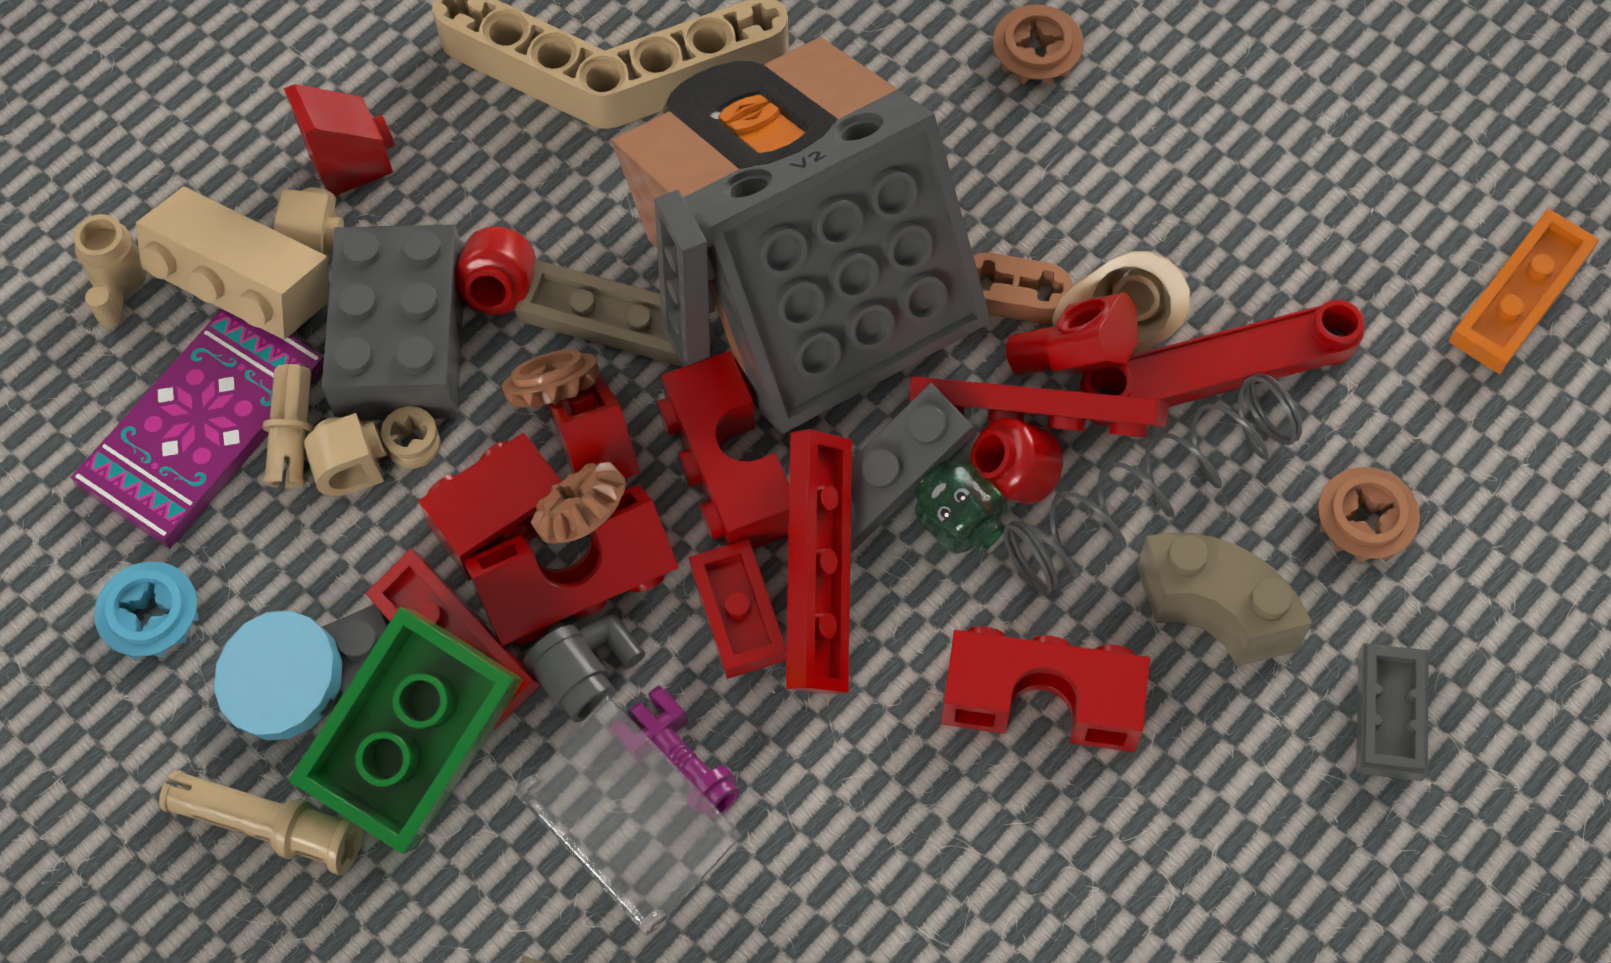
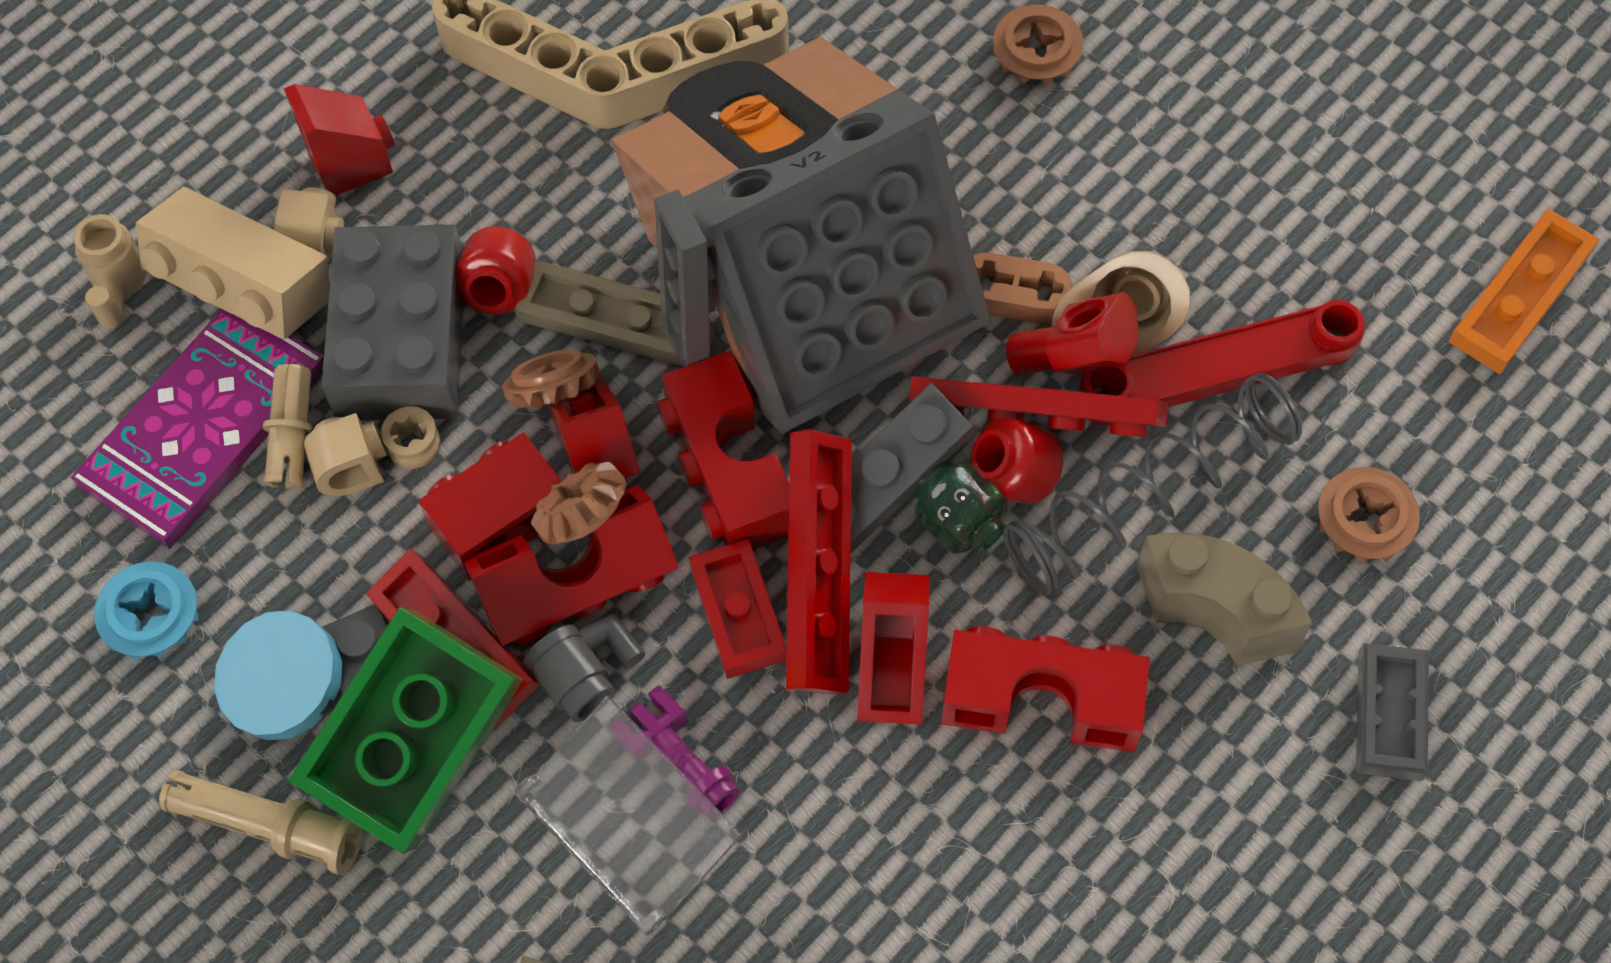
none -> red slope [857,572,929,725]

